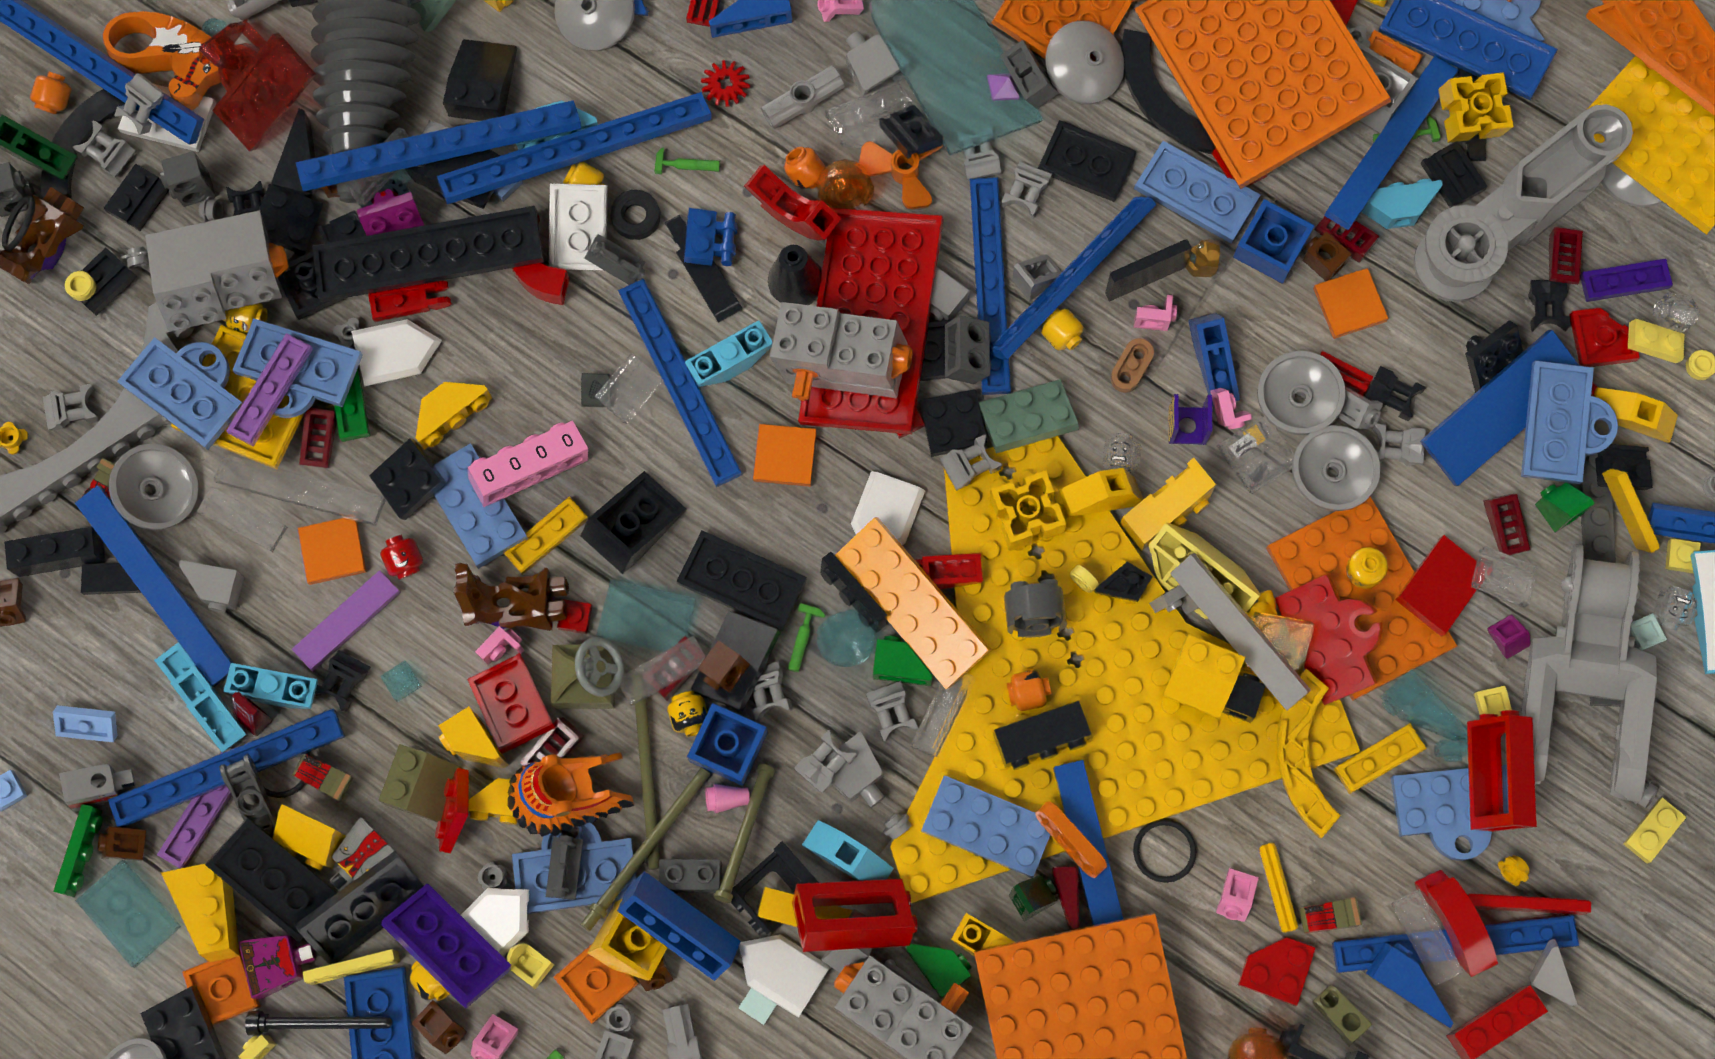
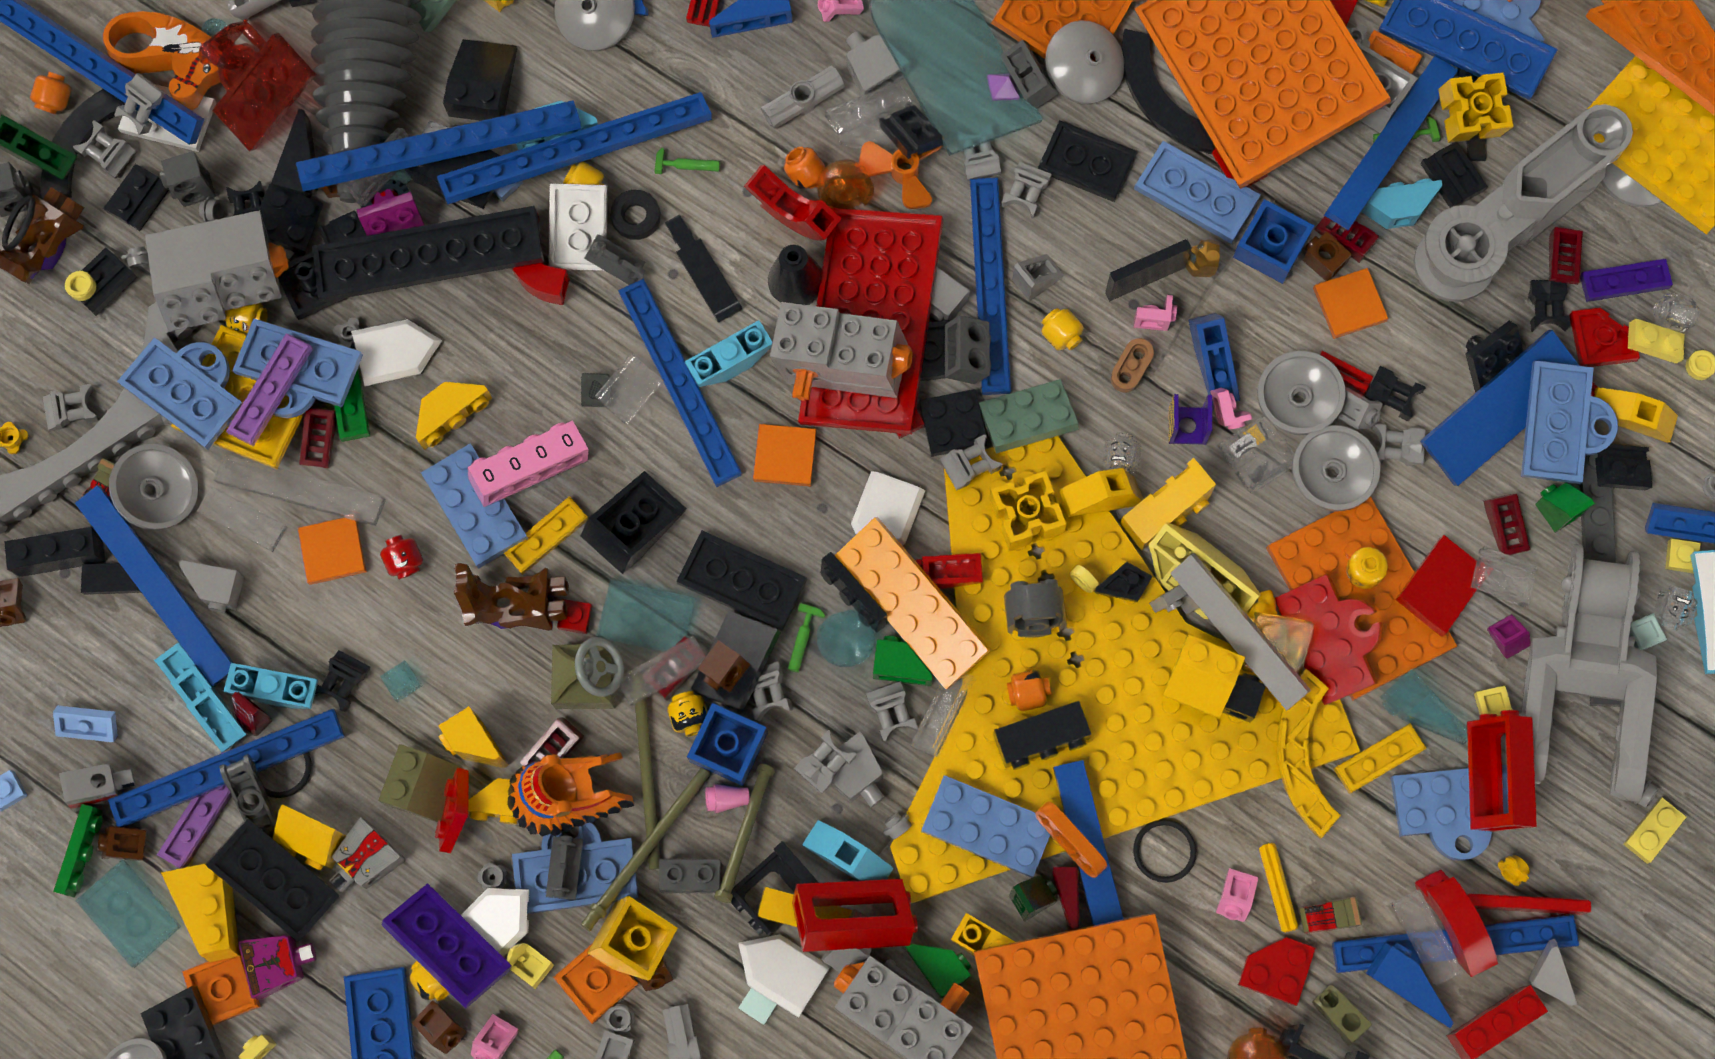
black piece [245,1011,393,1036] -> none
medium lavender tile [292,570,401,672] -> none
leg [292,754,354,802] -> none
black plate [295,851,425,965] -> none
light yellow tile [303,949,400,985] -> none
red hinge [368,280,451,322] -> none
black plate [369,438,446,520] -> none
red tile [467,653,555,755] -> none
bright pink bracket [475,626,524,665] -> none
blue brick [617,871,741,981] -> none
blue plate [684,208,738,266] -> none
red gear [701,60,750,107] -> none
blue tile [989,197,1156,359] -> none
clear light blue plate [1434,740,1468,762] -> none
yellow tile [1602,469,1660,553] -> none

